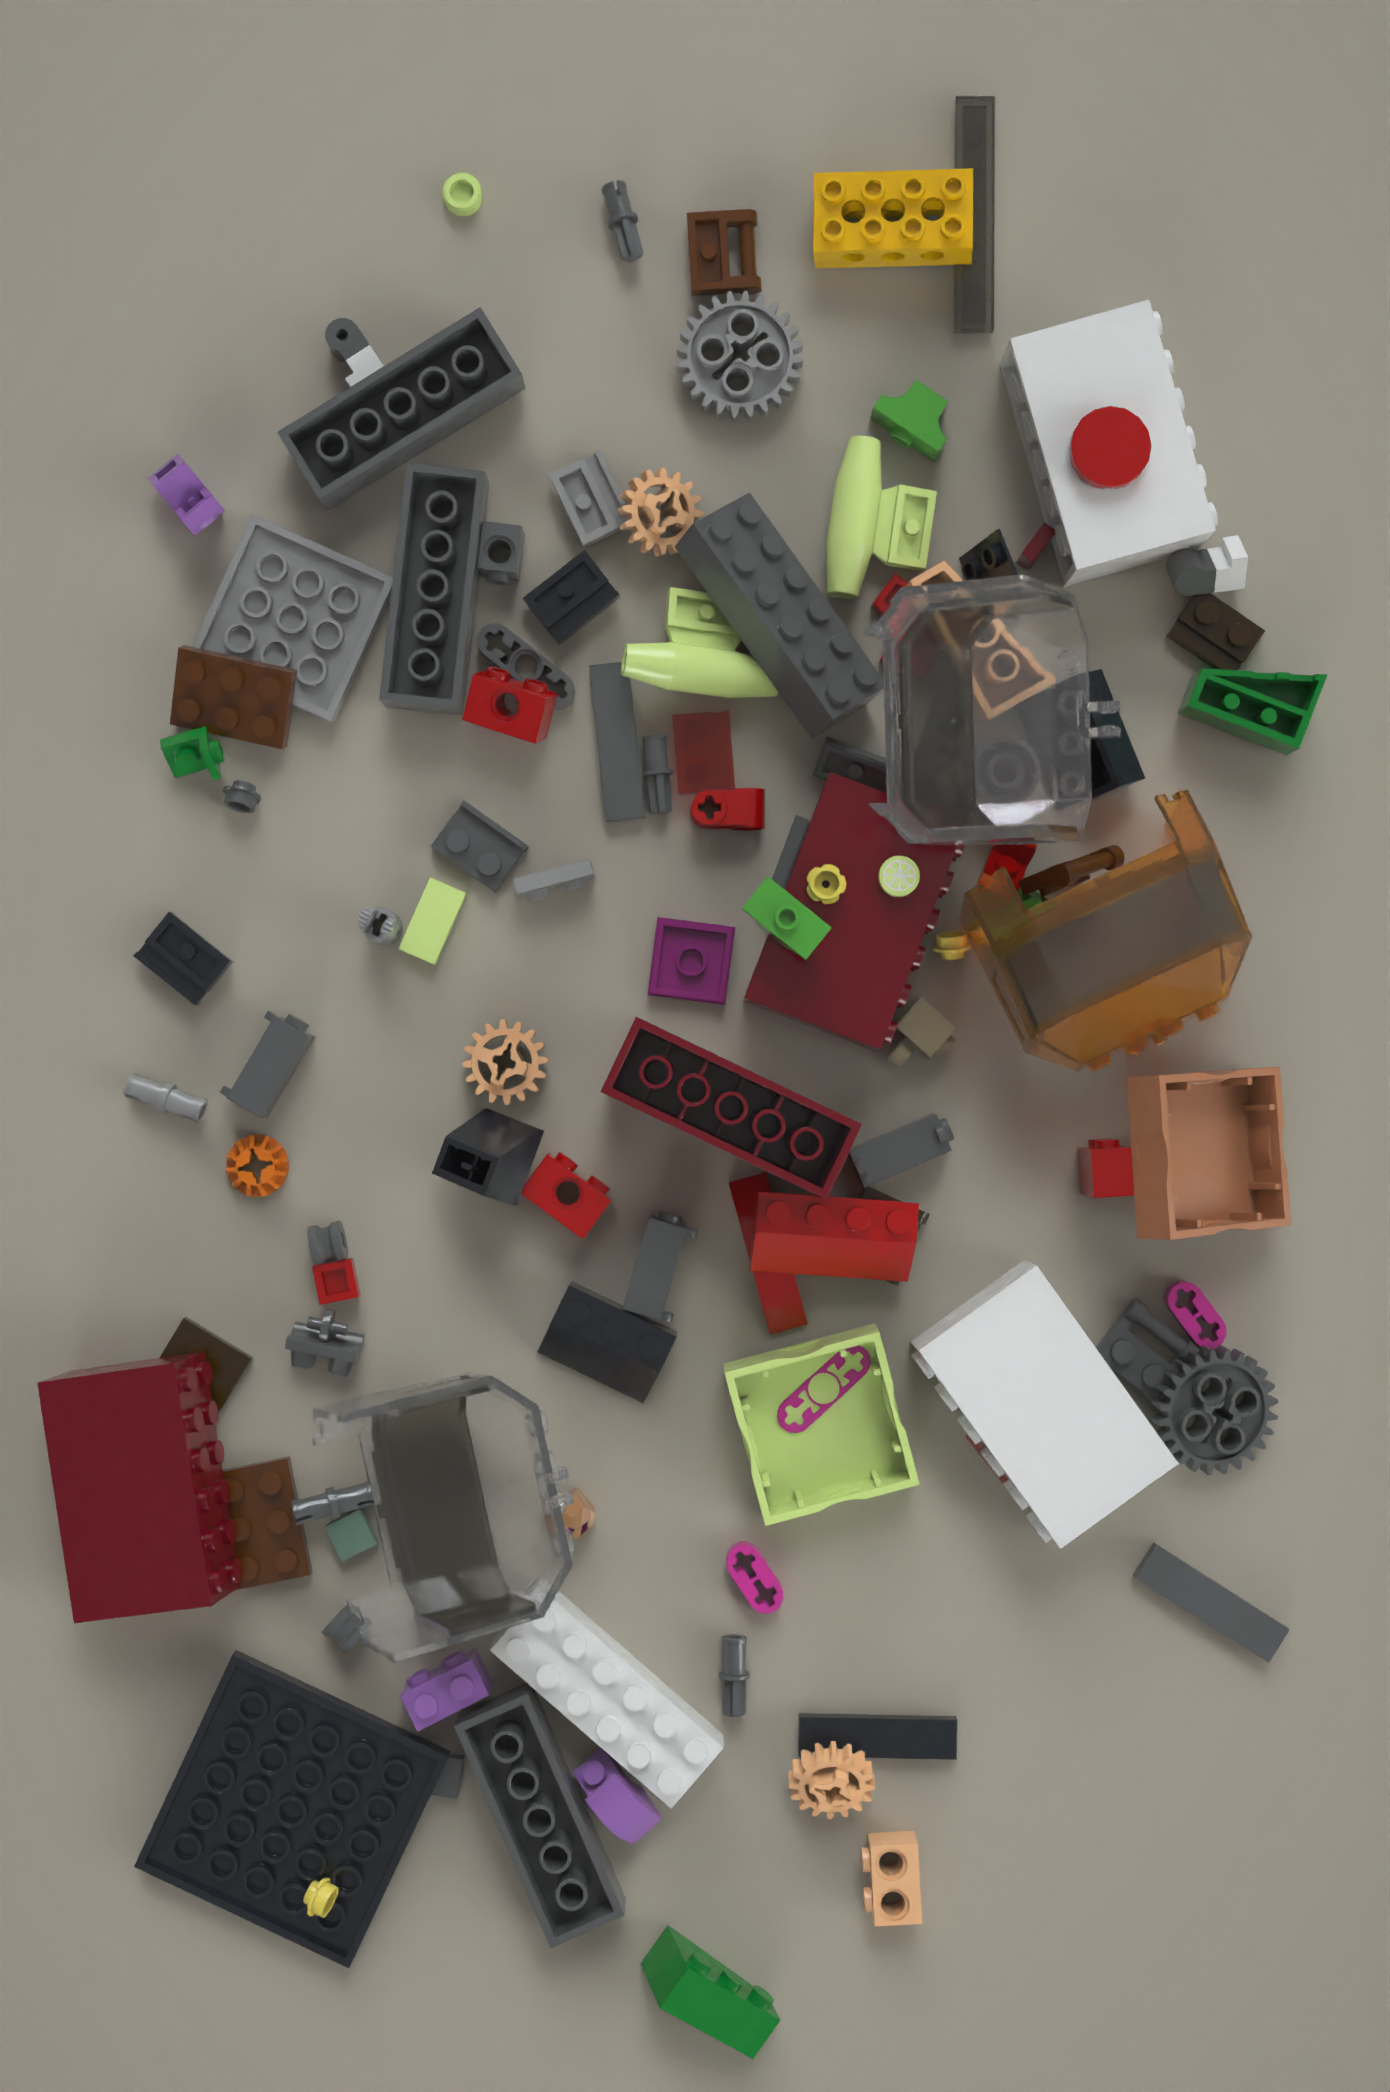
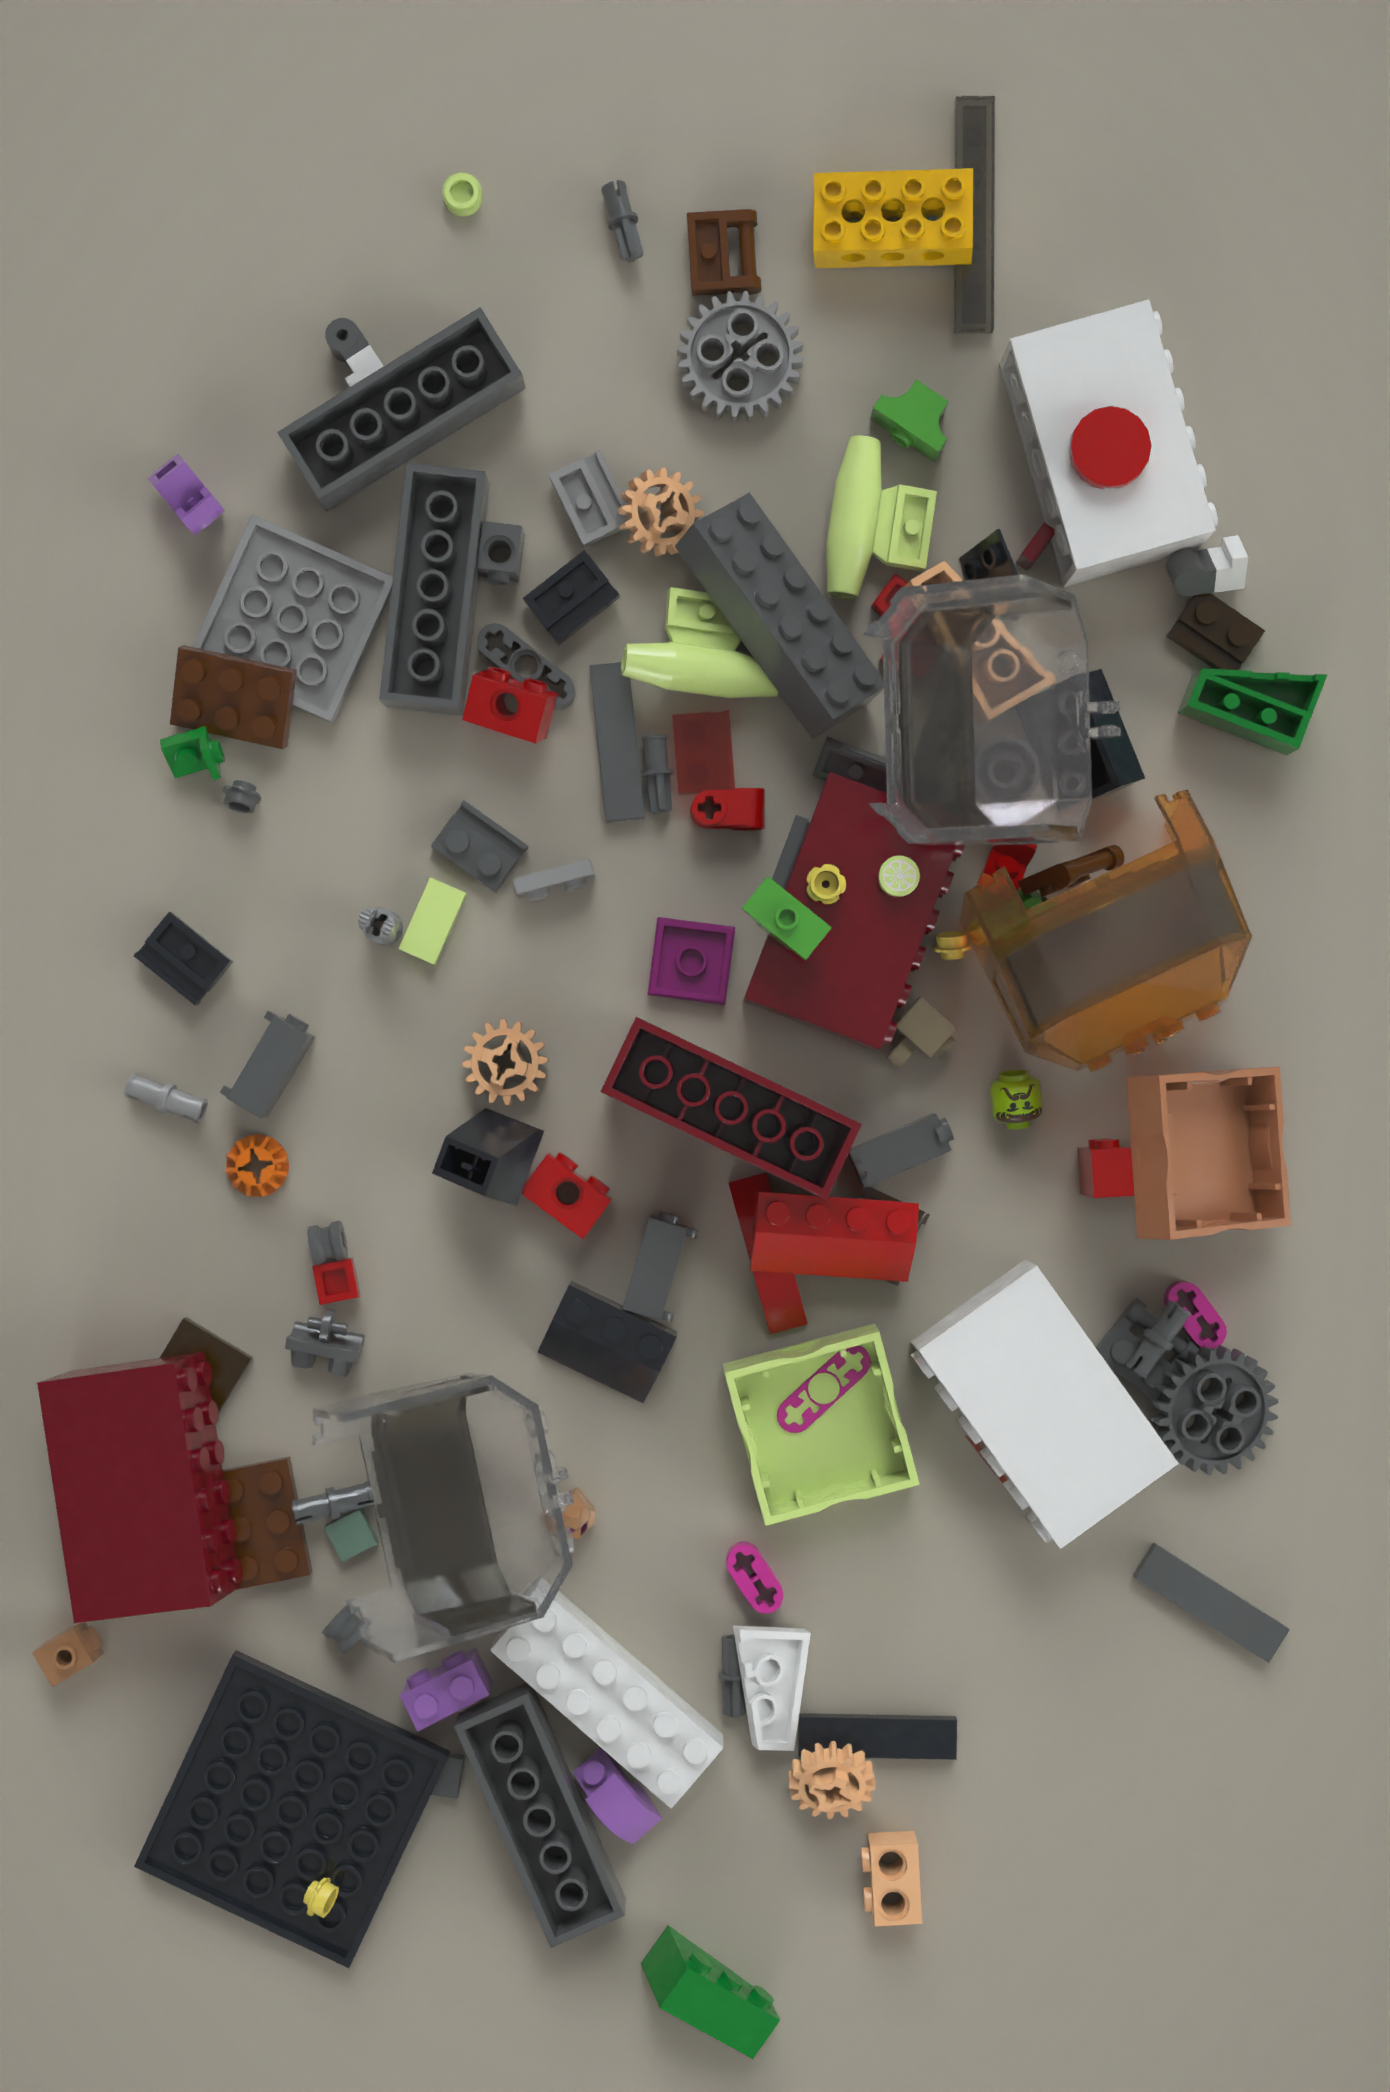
none -> medium nougat brick [32,1622,104,1687]
none -> white wing [733,1625,811,1751]
none -> lime head [990,1069,1043,1130]
none -> dark grey pin [1126,1300,1192,1380]

